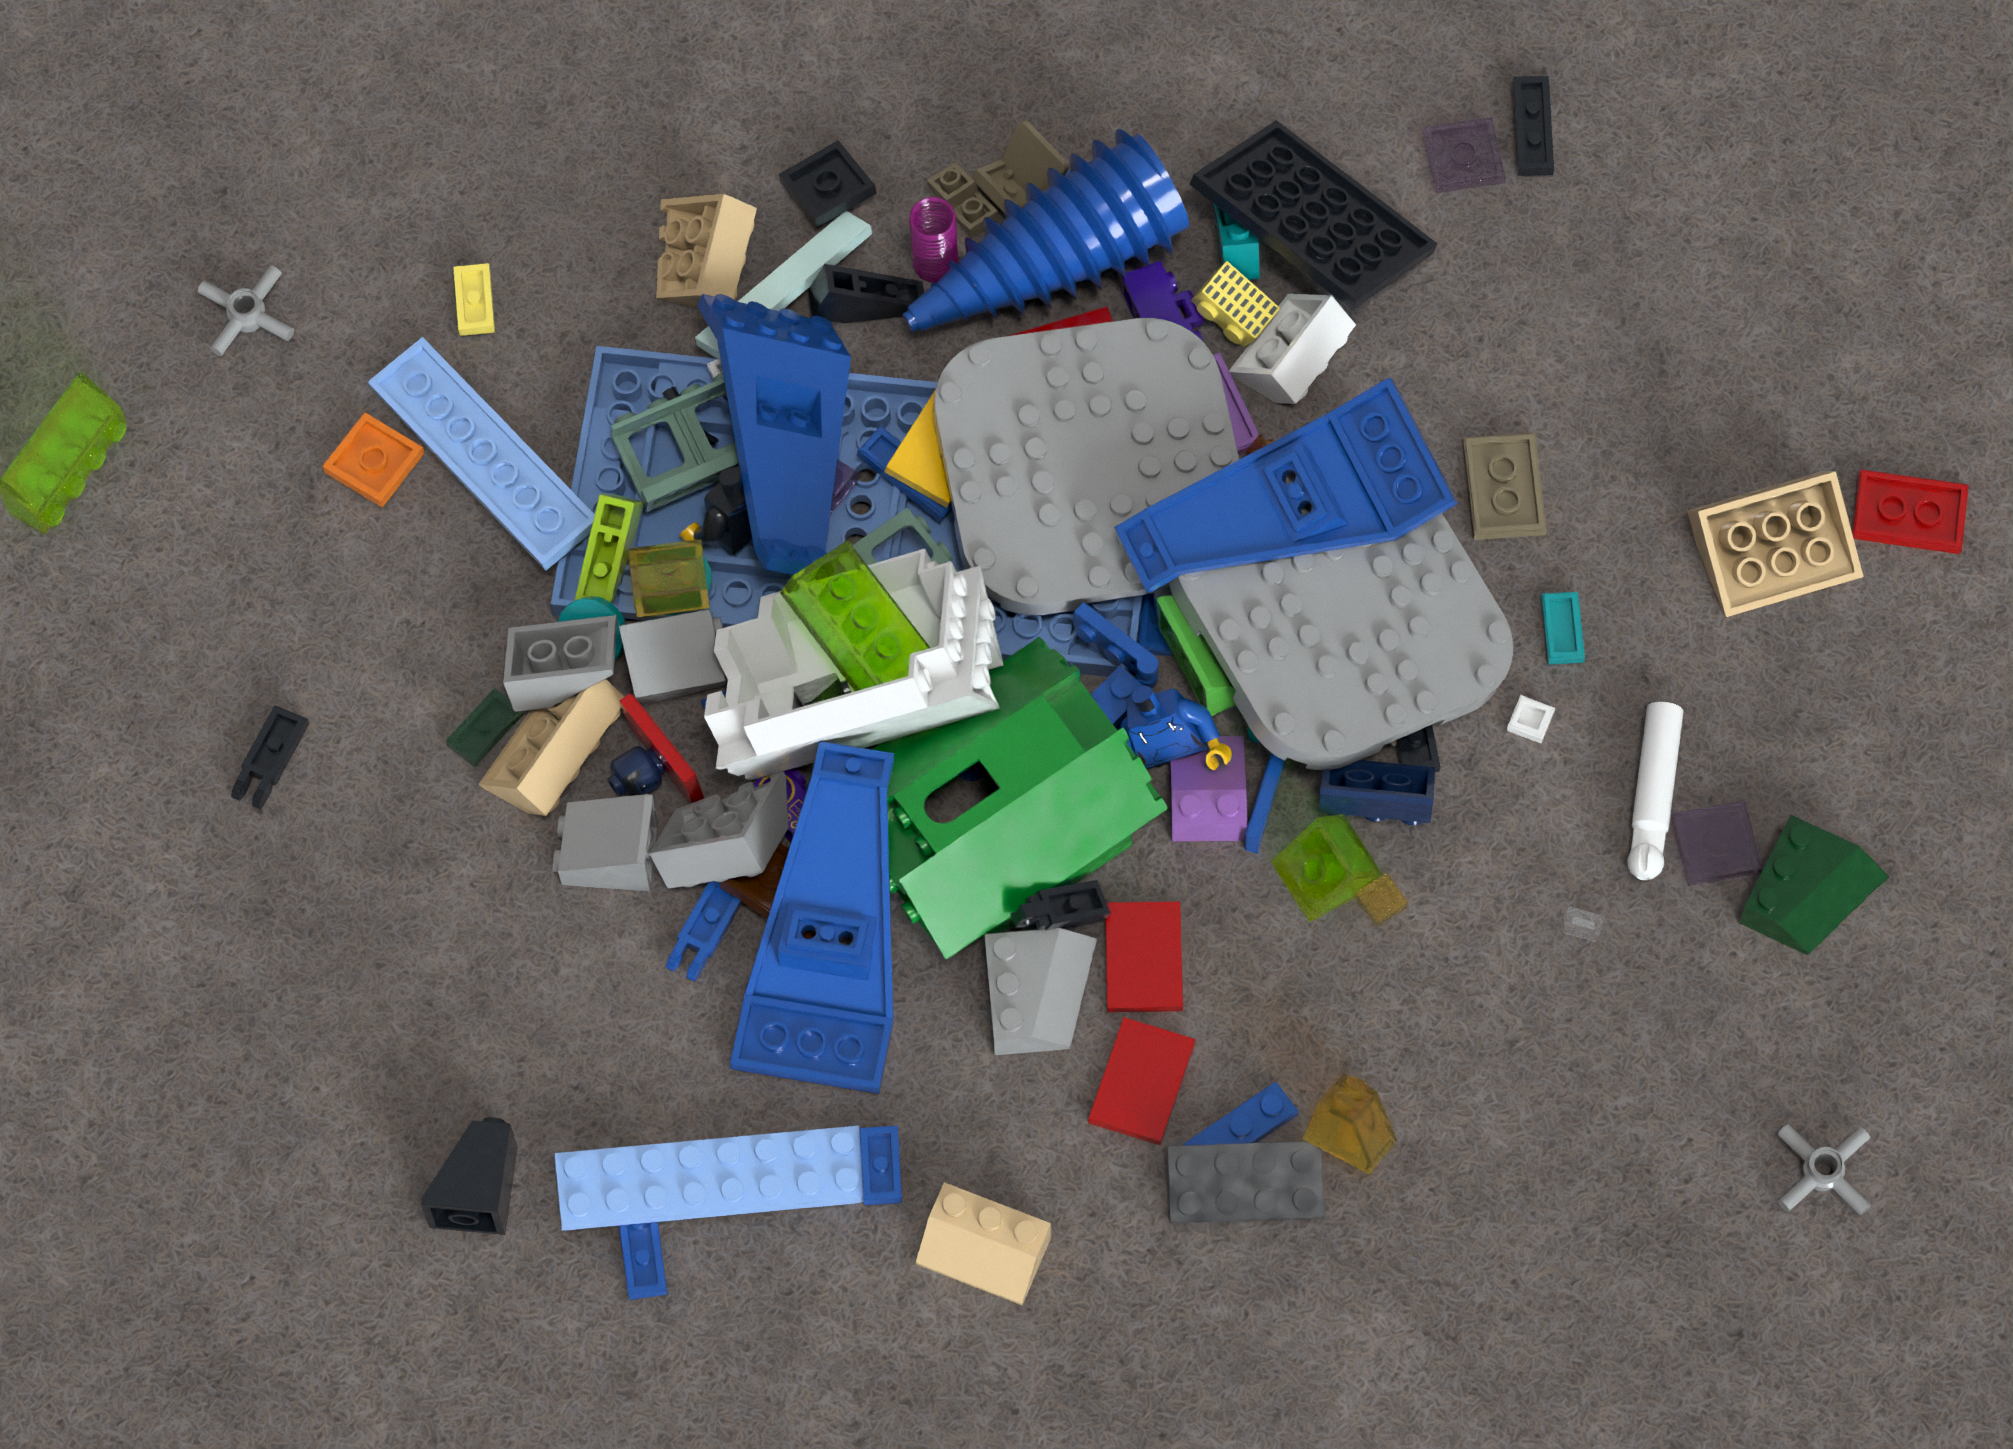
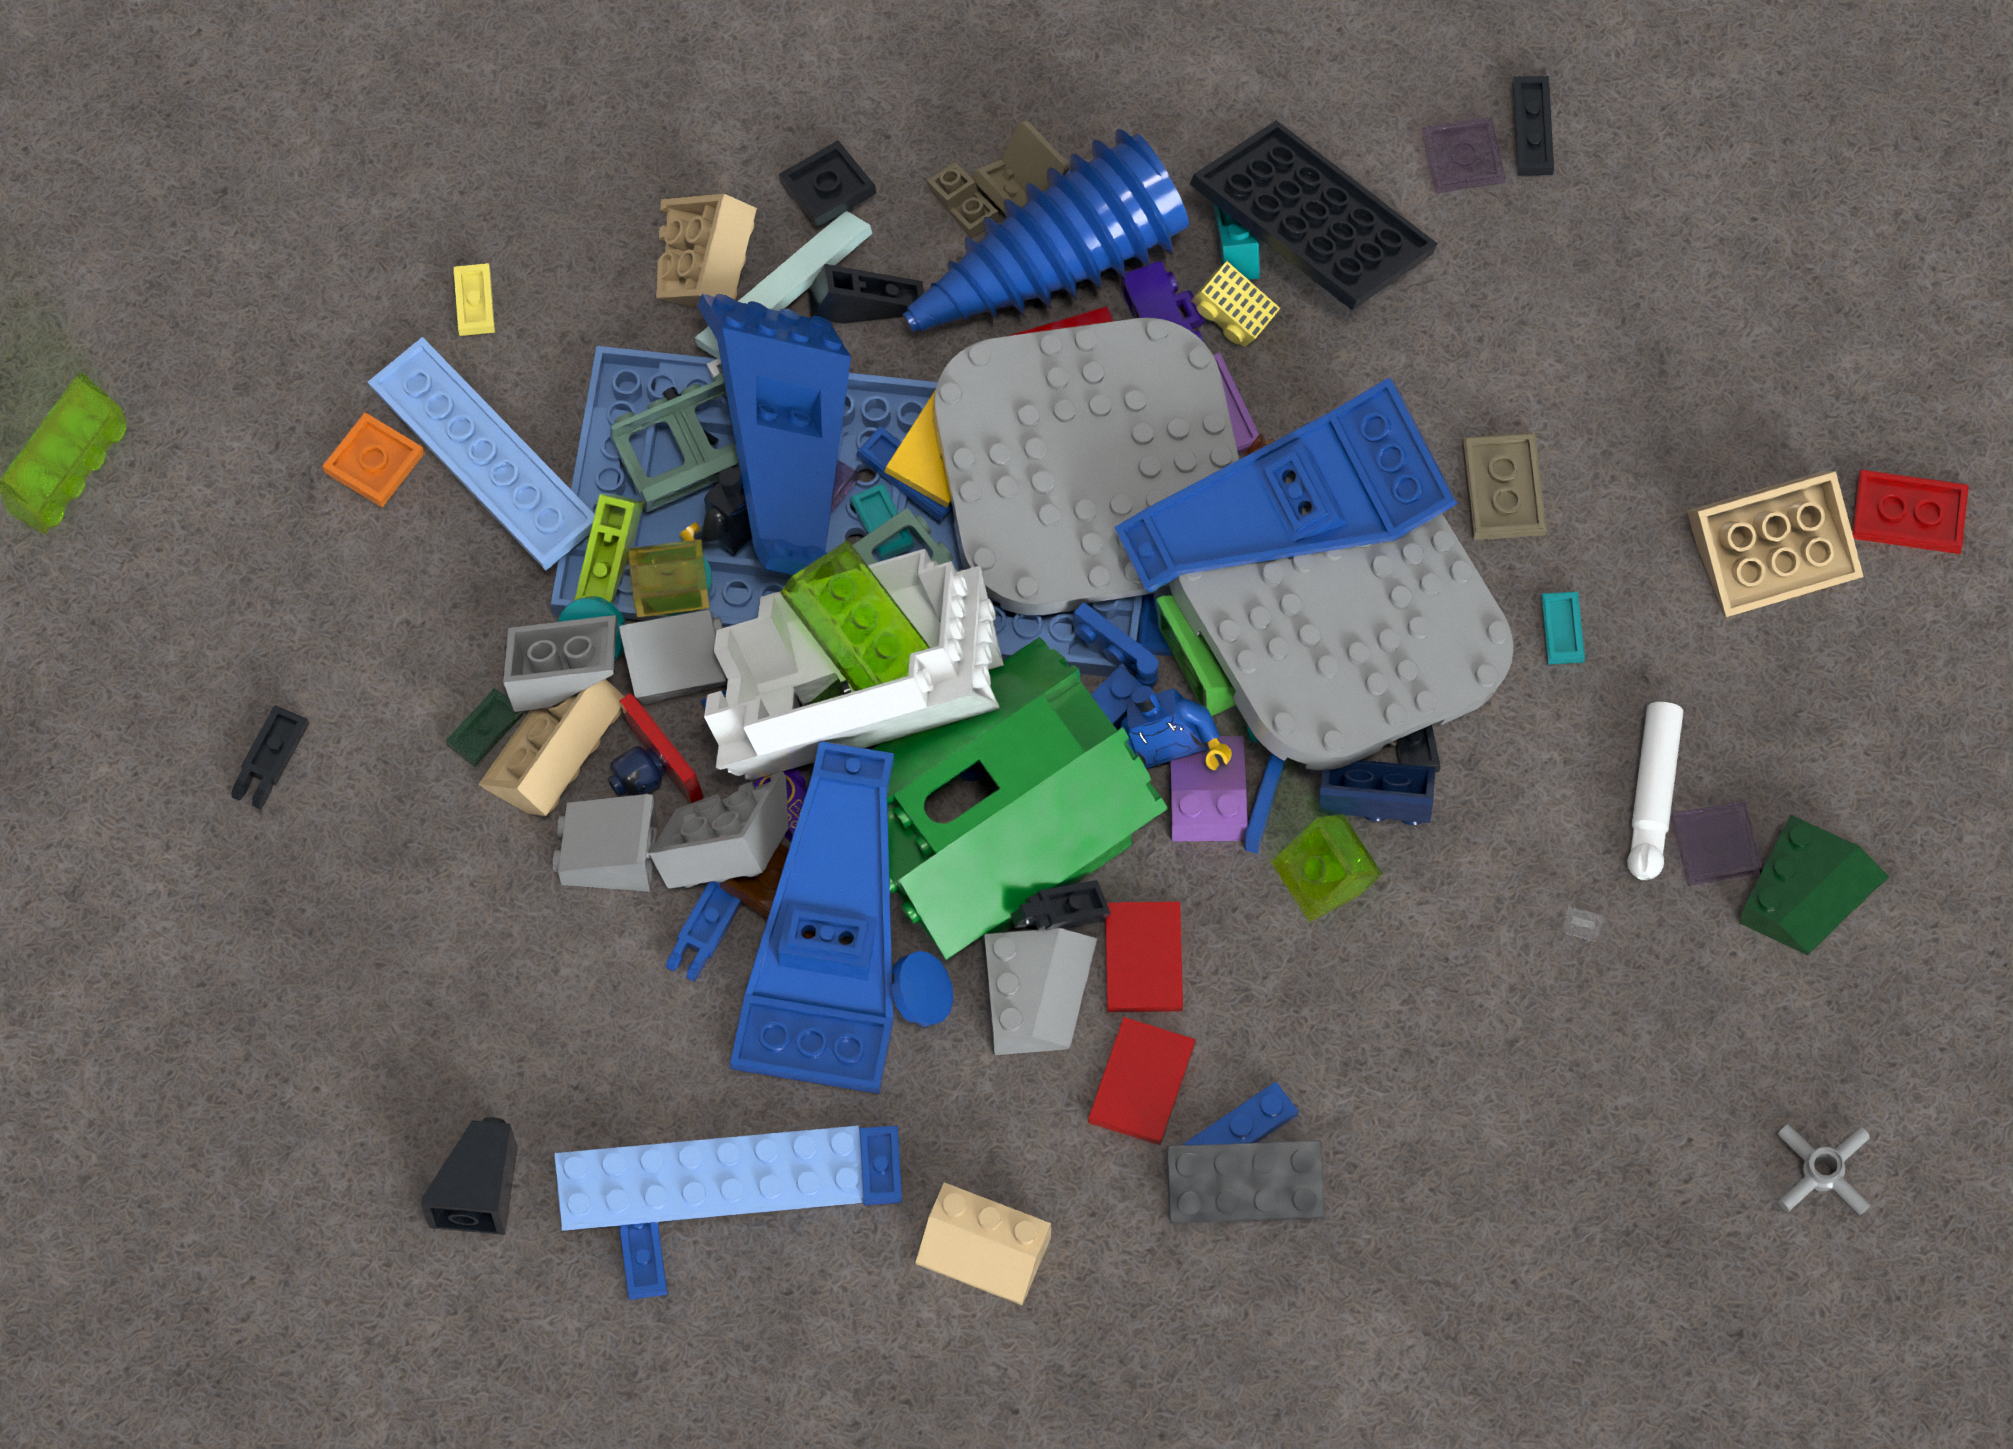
light grey bar [198,265,294,356] -> none
magenta piece [909,197,958,283] -> none
white slope [1229,294,1356,404] -> none
clear yellow slope [1303,1074,1397,1175] -> none
clear yellow plate [1355,873,1408,926] -> none
white tile [1507,695,1555,743] -> none
none -> teal tile [850,483,914,561]
none -> blue tile [891,951,953,1027]

